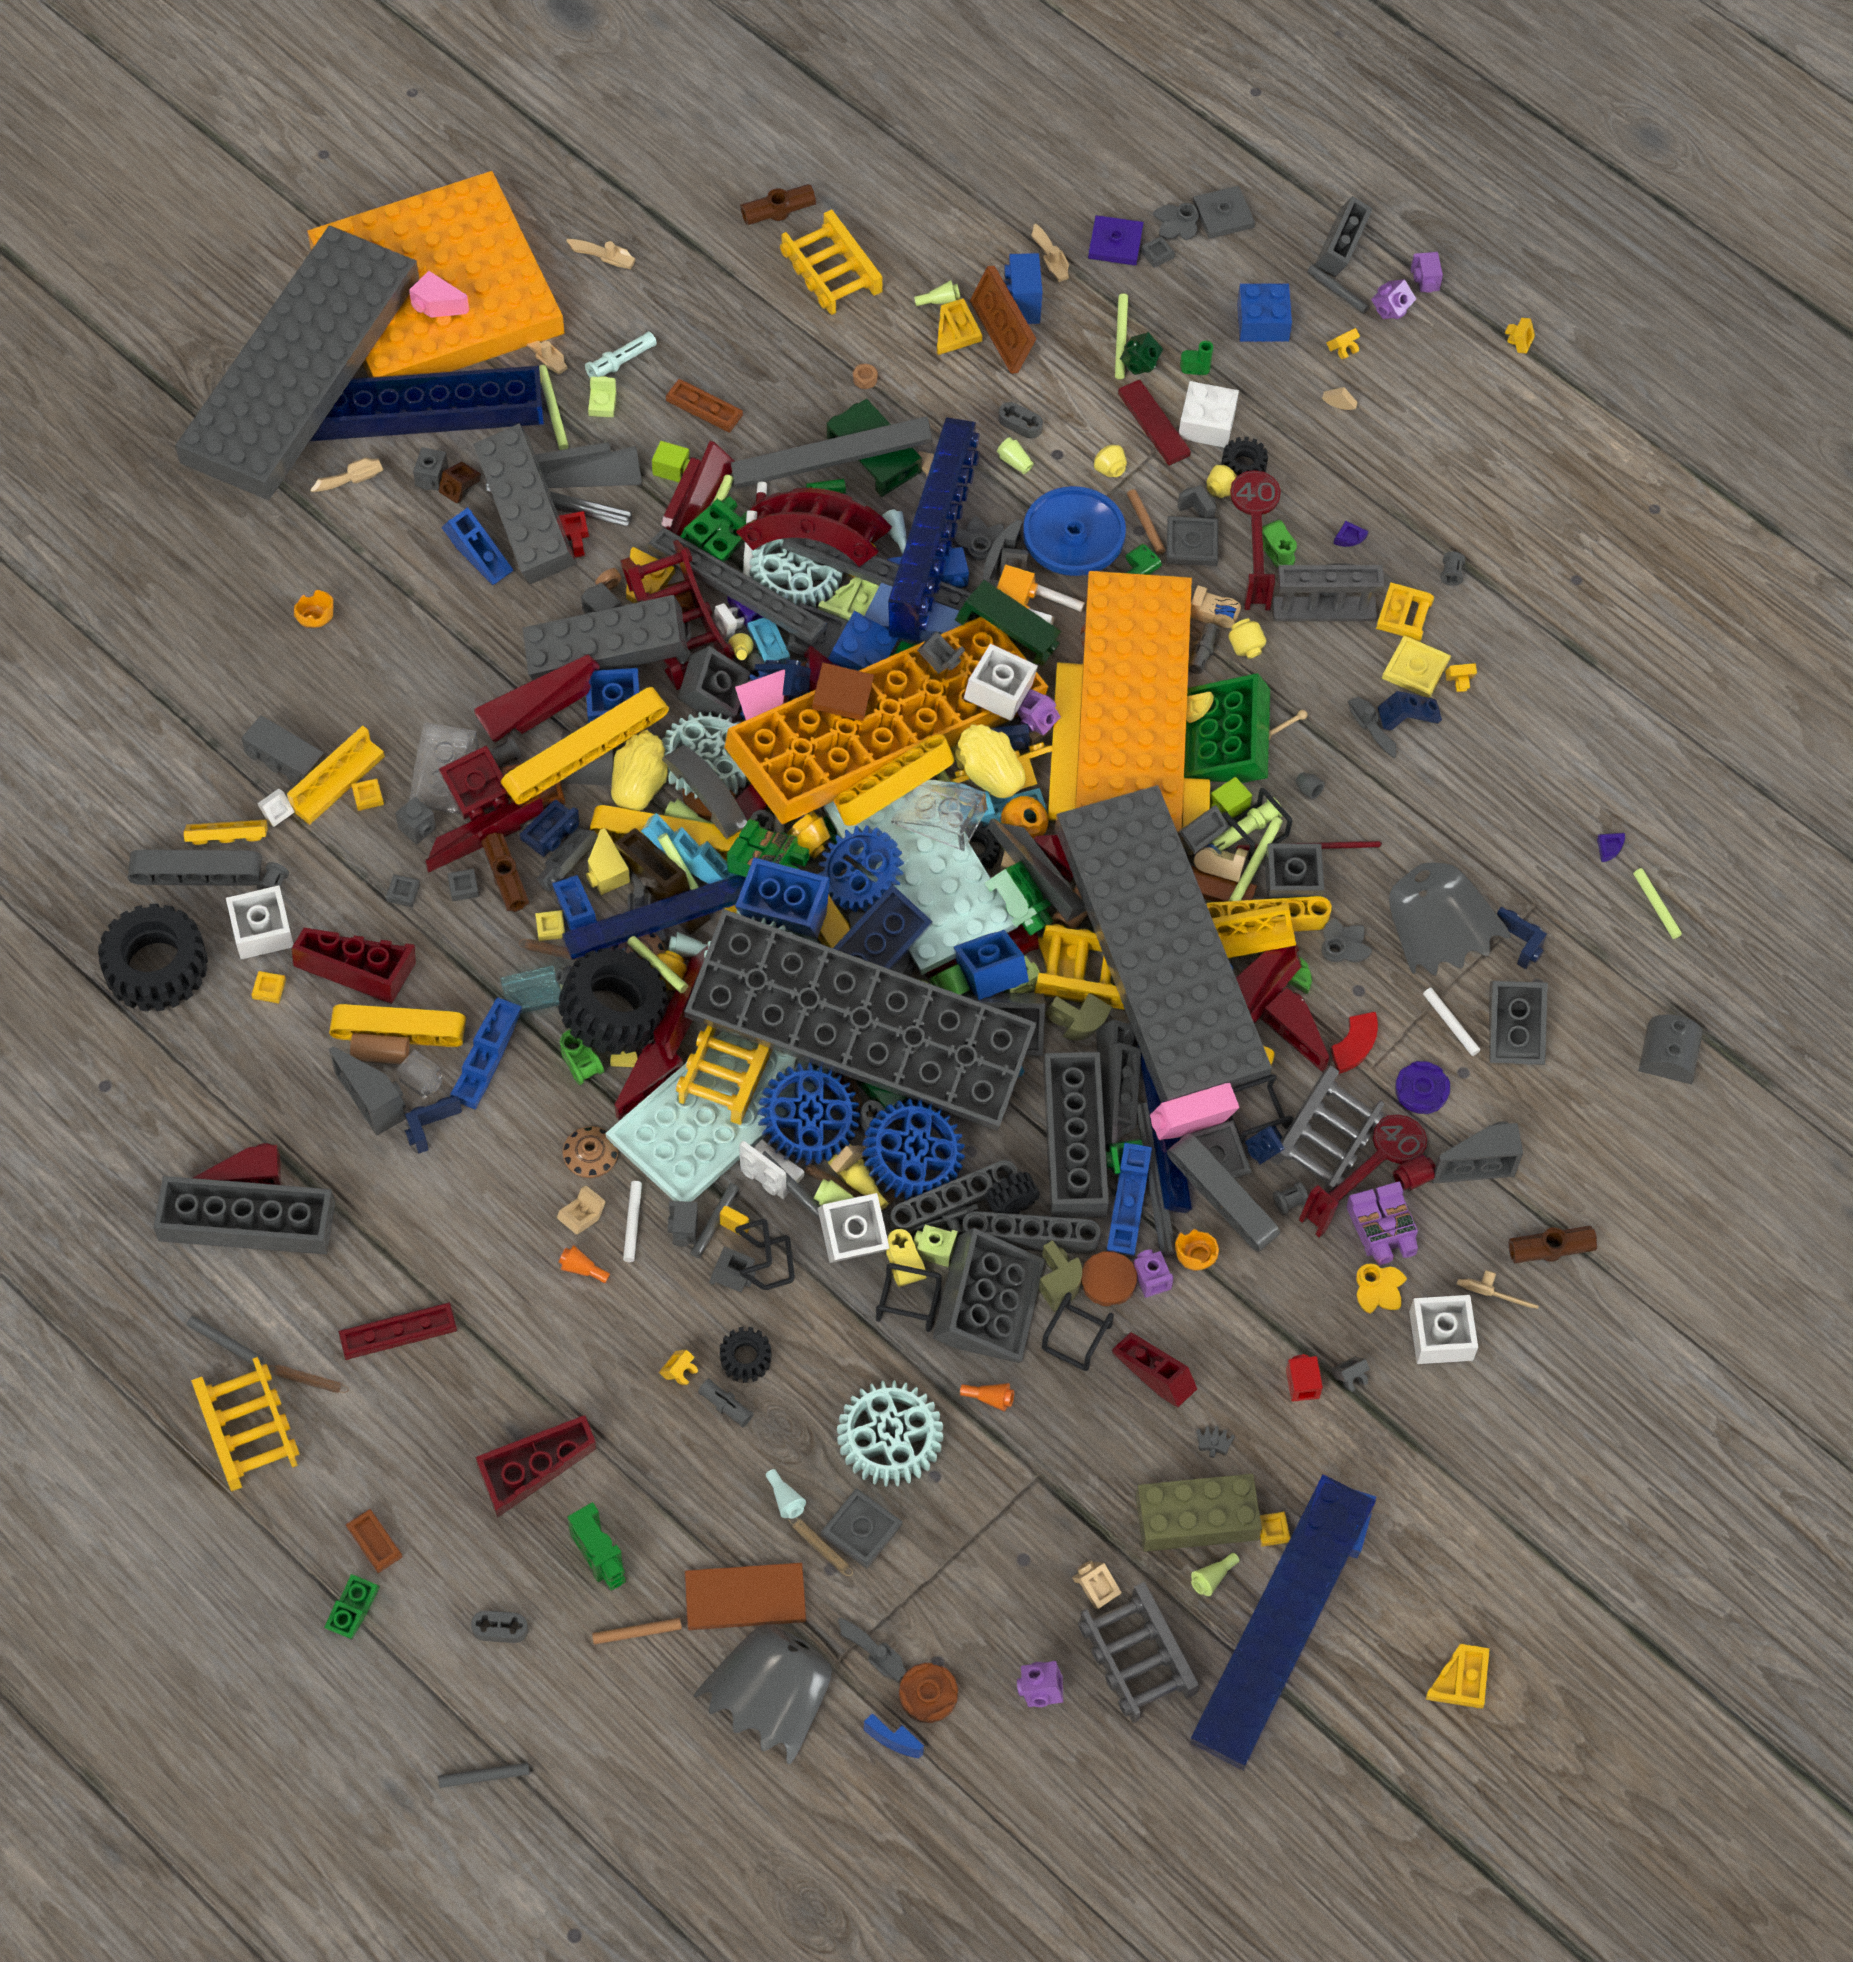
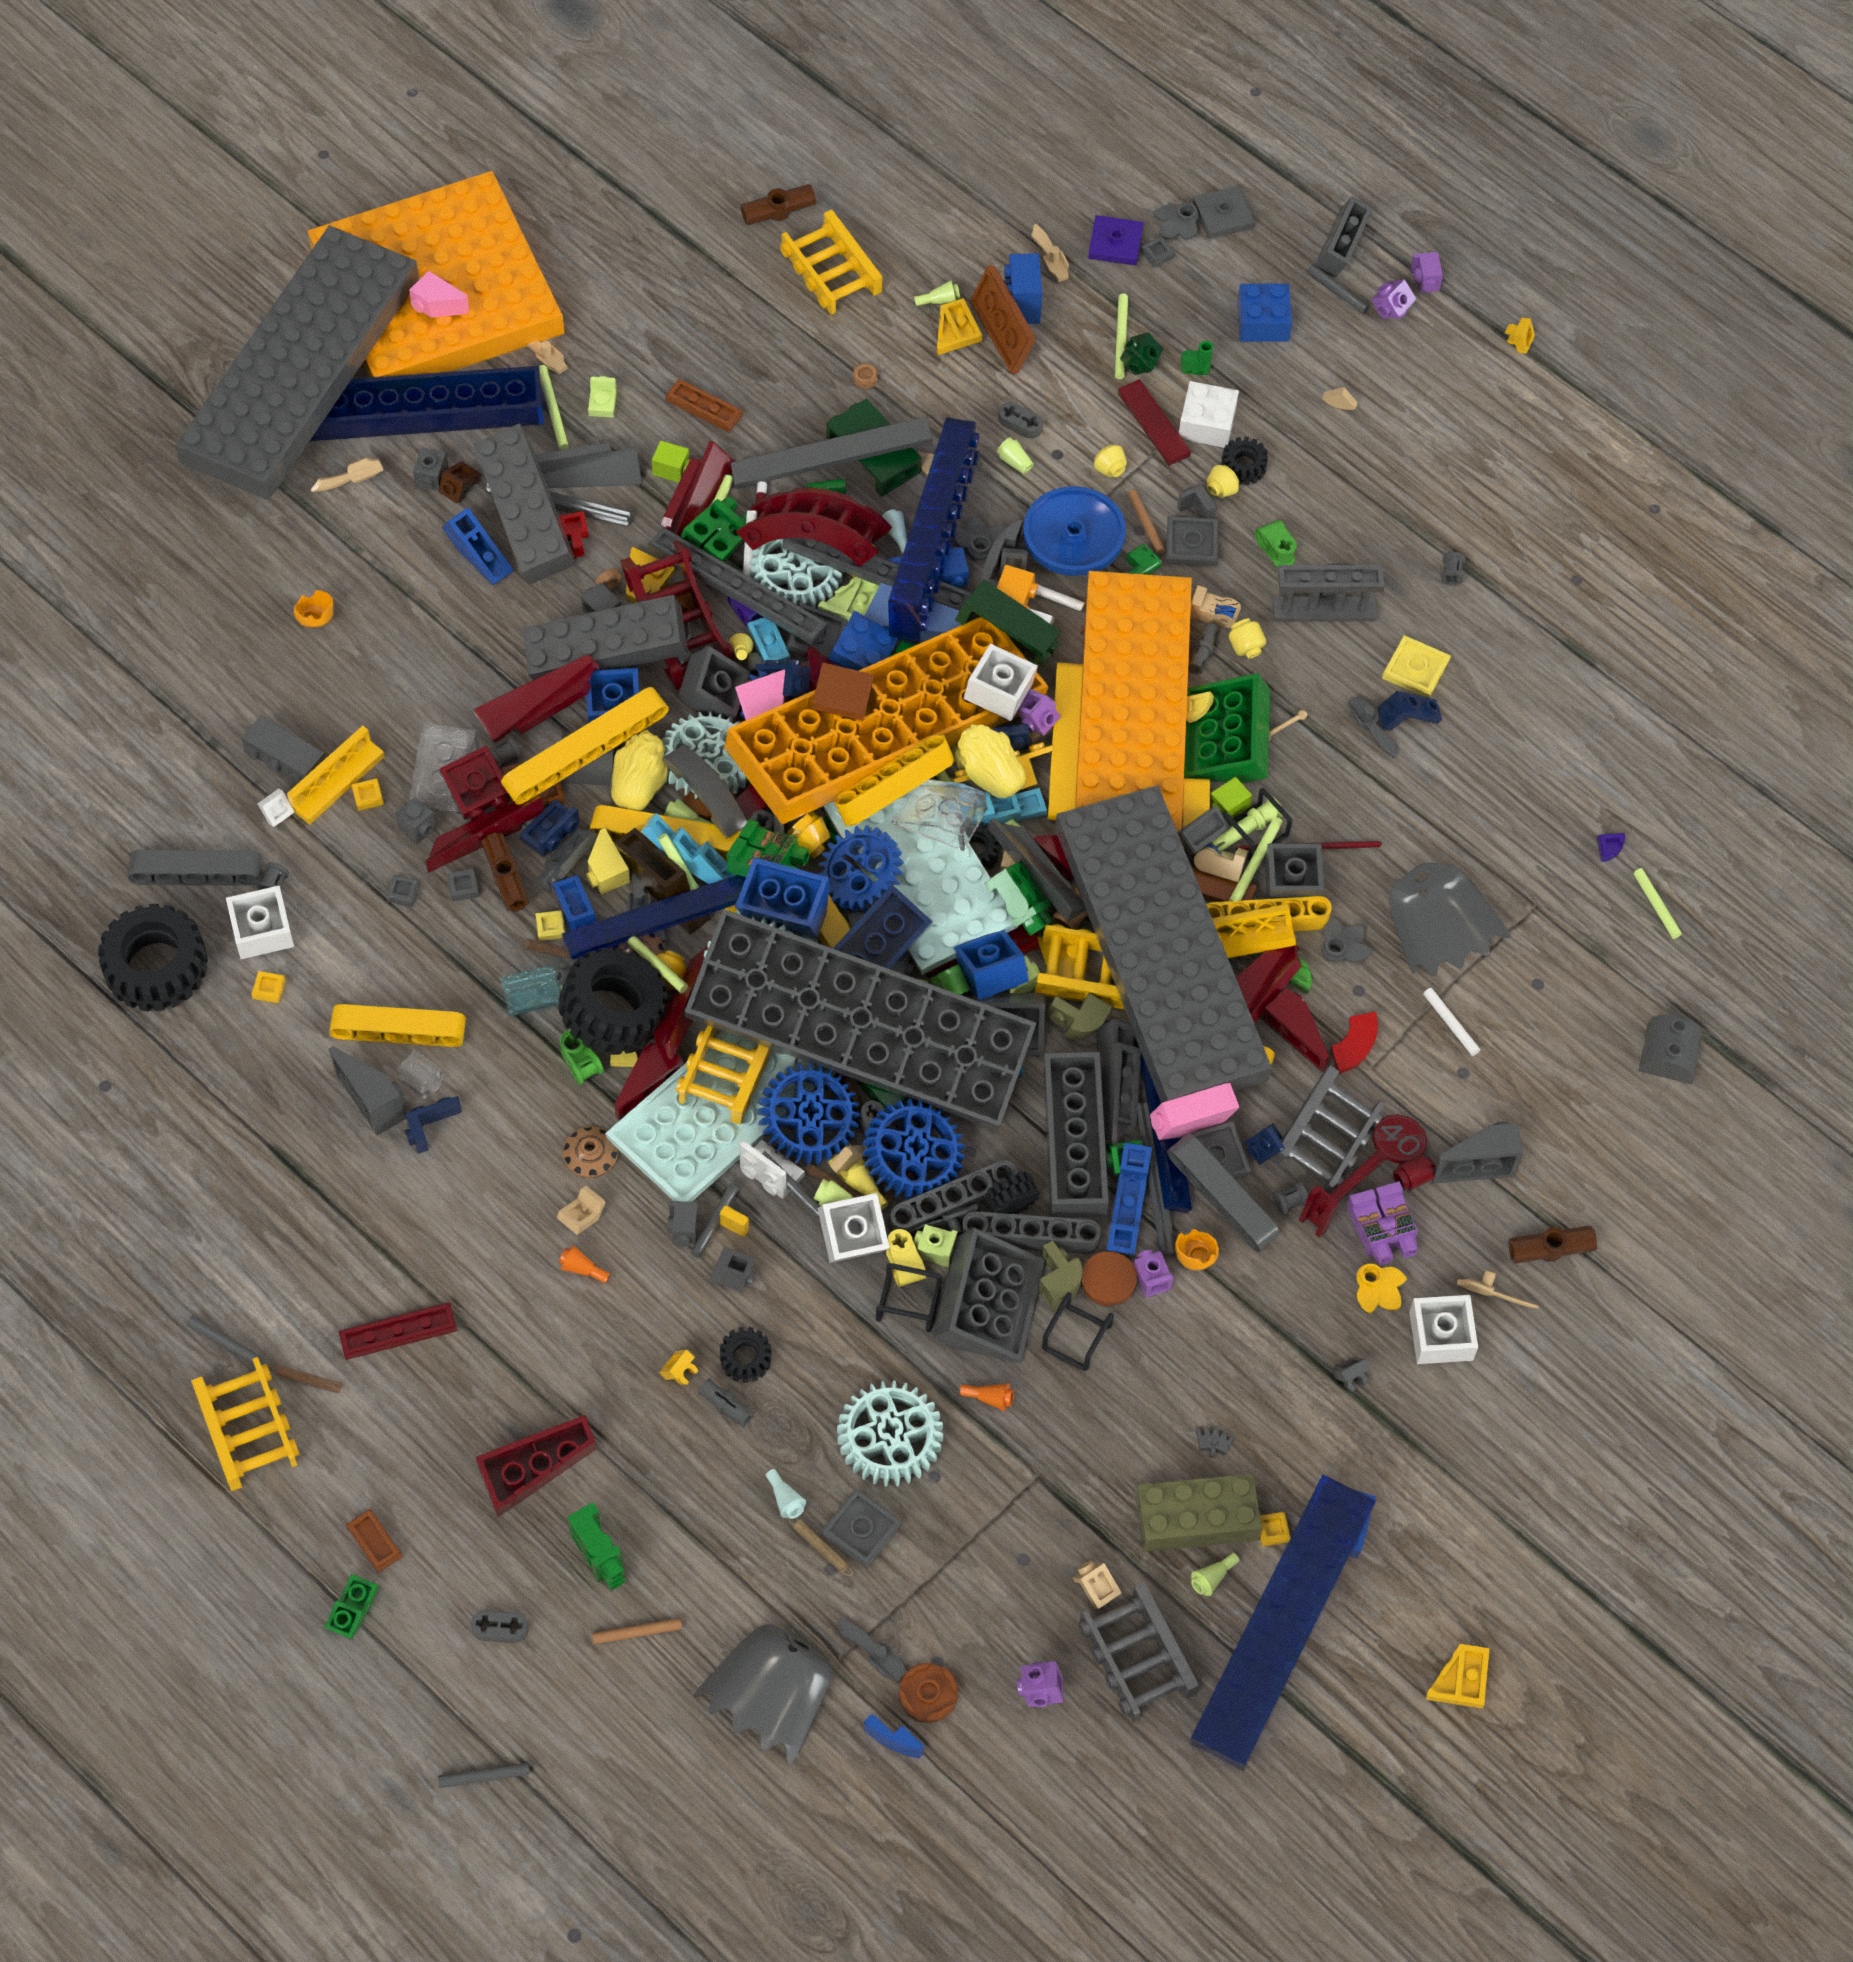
dark grey brick [153,1176,335,1255] -> none
yellow plate [183,819,268,845] -> none
dark red slope [193,1143,281,1185] -> none
dark red wedge [292,927,416,1004] -> none
medium nougat pin [350,1033,410,1065] -> none
blue slope [450,997,522,1110] -> none
tan piece [566,239,635,270] -> none
light aqua pin [585,331,657,378] -> none
white bar [623,1181,642,1262] -> none
light aqua cone [668,932,708,957] -> none
dark orange tile [685,1563,806,1630] -> none
white tile [712,603,745,641] -> none
black piece [735,1219,795,1290] -> none
dark grey bracket [917,631,965,674] -> none
light orange piece [1001,796,1049,839] -> none
dark red slope [1111,1332,1197,1408] -> none
black piece [1228,1074,1293,1144] -> none
dark red piece [1230,470,1281,611] -> none
red brick [1286,1354,1323,1402] -> none
dark grey hose [1296,772,1325,799] -> none
yellow tile [1326,328,1360,359] -> none
dark purple tile [1333,521,1368,547] -> none
yellow plate [1376,582,1434,642] -> none
dark purple tile [1395,1061,1450,1114] -> none
yellow tile [1445,663,1477,692] -> none
dark grey slope [1489,981,1548,1065] -> none
dark blue bracket [1497,907,1547,969] -> none

